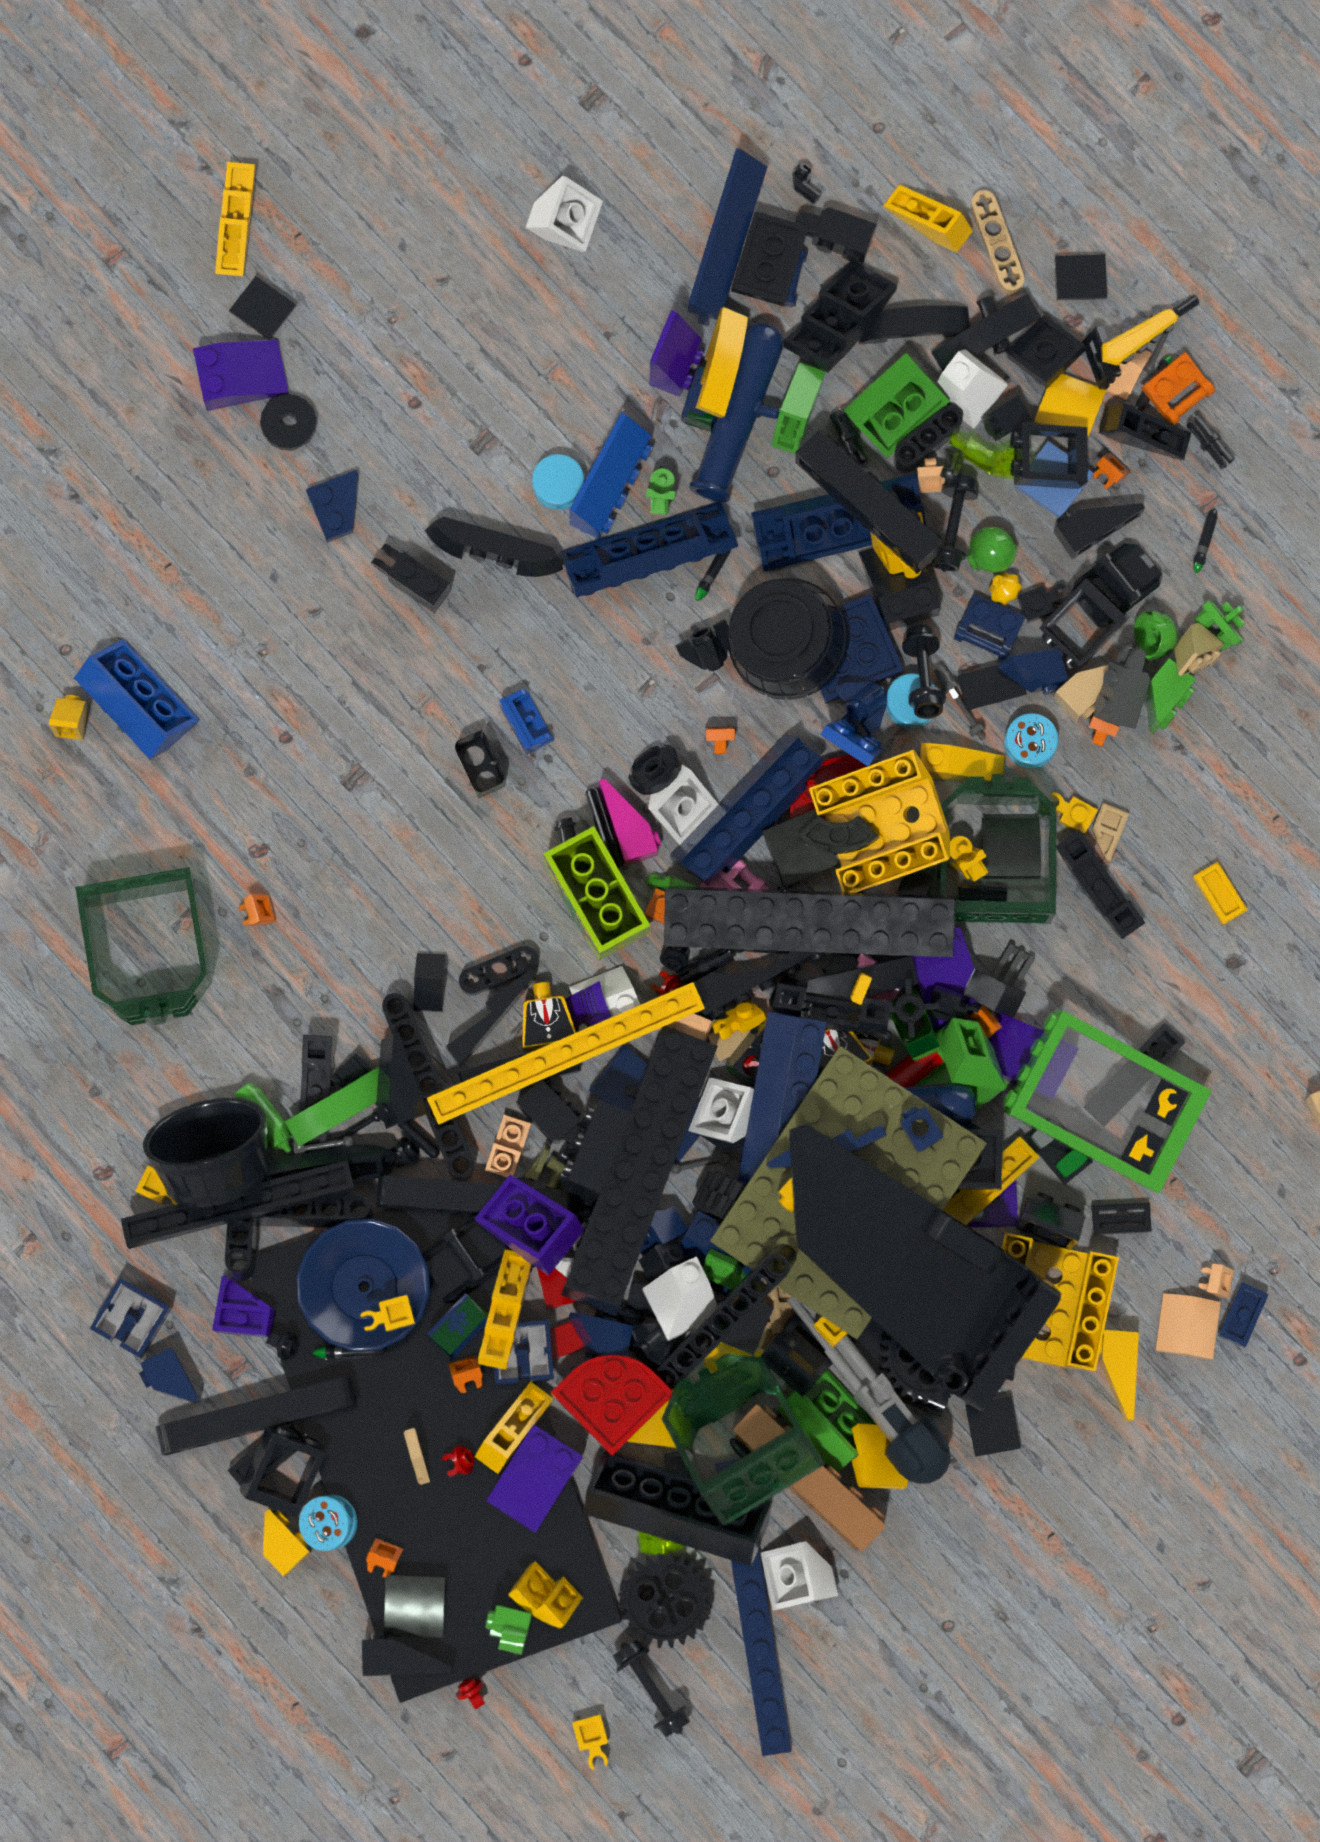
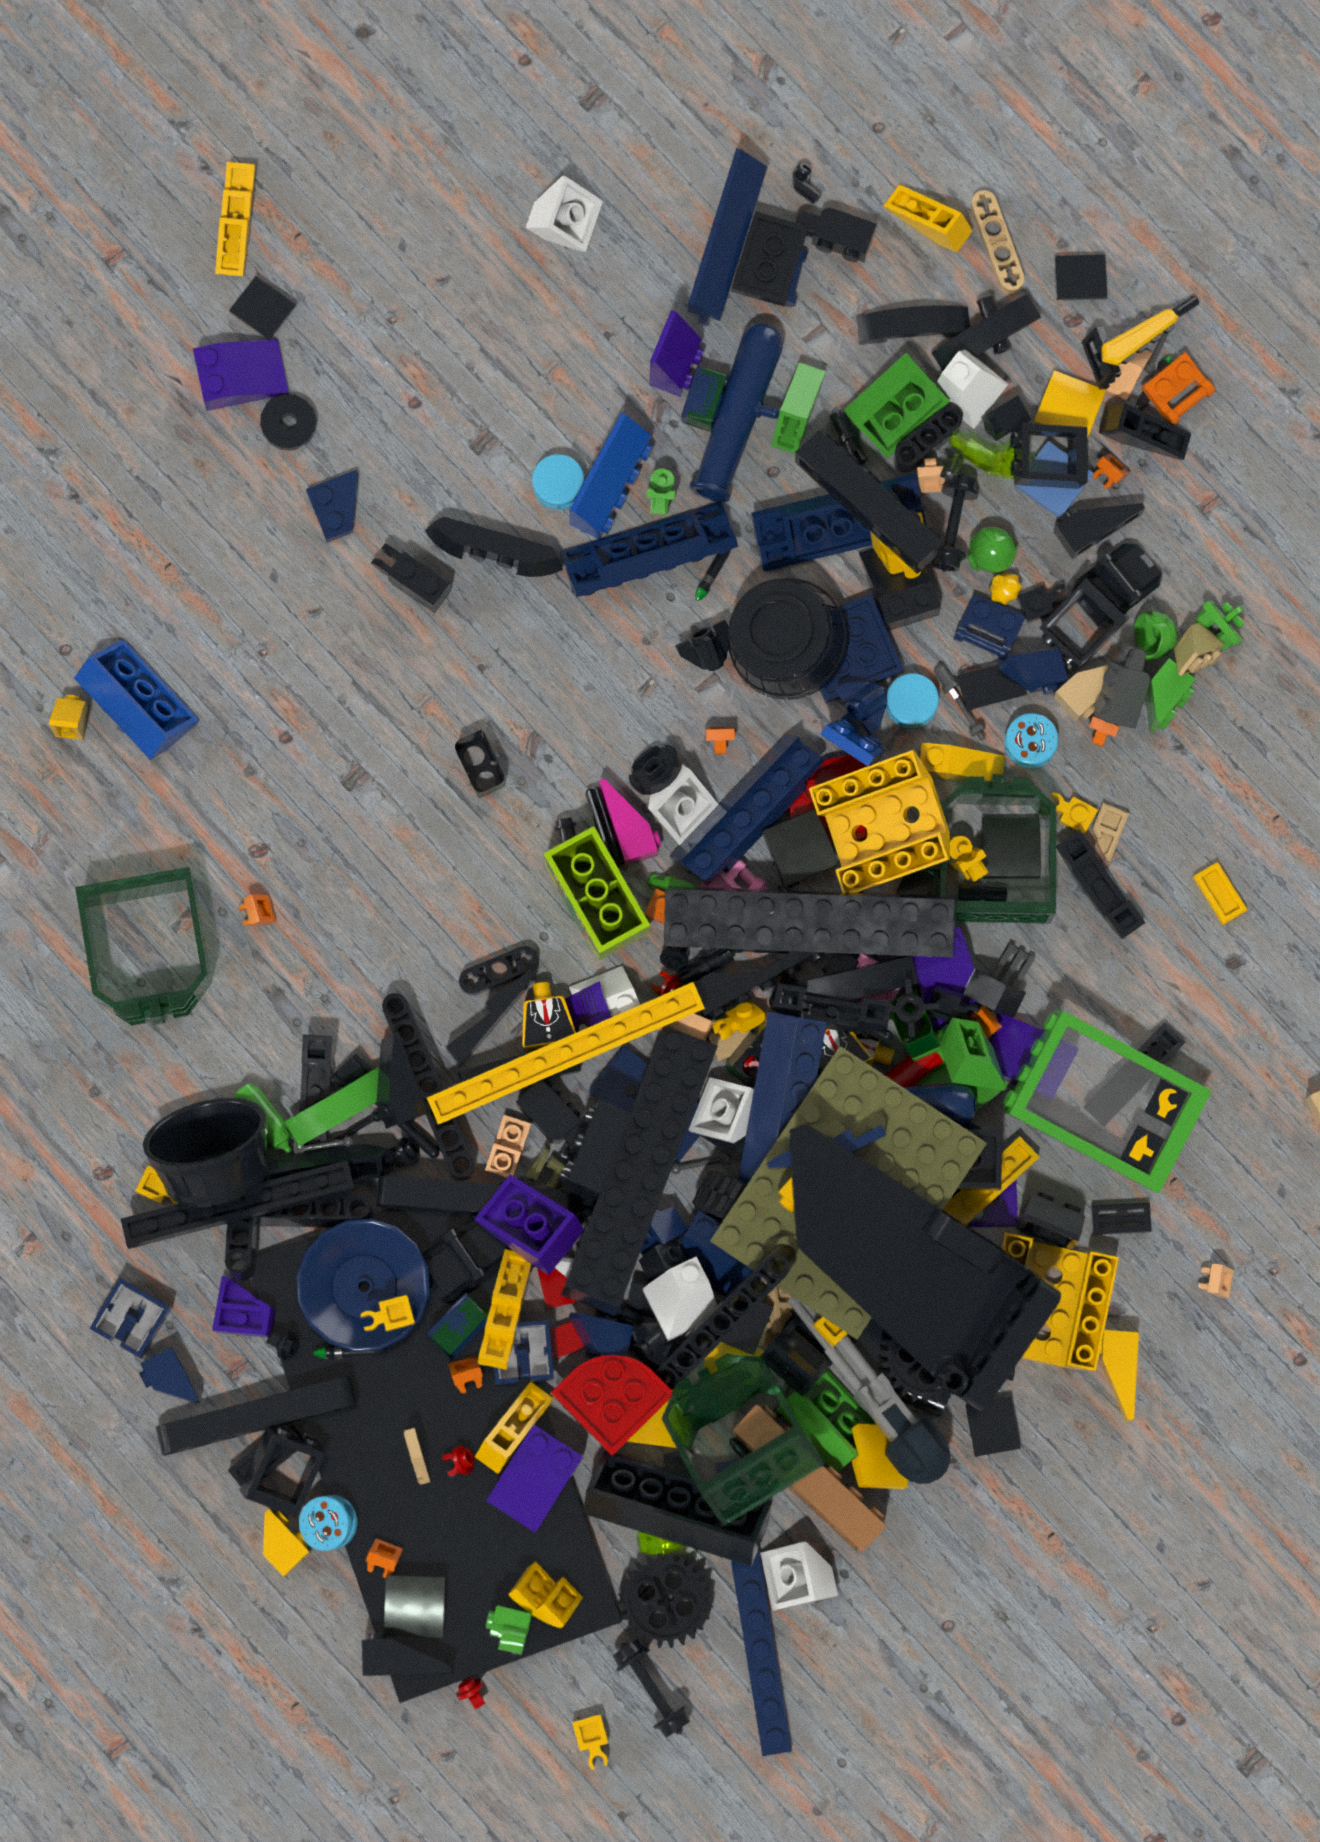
black slope [414,953,446,1012] -> none
blue hinge [499,689,554,755] -> none
yellow slope [696,307,748,418] -> none
bright green tile [702,1249,746,1289] -> none
black slope [784,262,897,372] -> none
pearl dark grey tile [798,815,880,854] -> none
yellow tile [850,972,872,1005] -> none
dark blue brick [899,1106,944,1154] -> none
black piece [902,625,946,719] -> none
black plate [1006,315,1086,388] -> none
piece [1024,1113,1093,1185] -> none
light nougat slope [1155,1293,1221,1360] -> none
black pin [1186,415,1235,470] -> none
black piece [1193,508,1218,573] -> none
dark blue plate [1218,1282,1269,1348] -> none

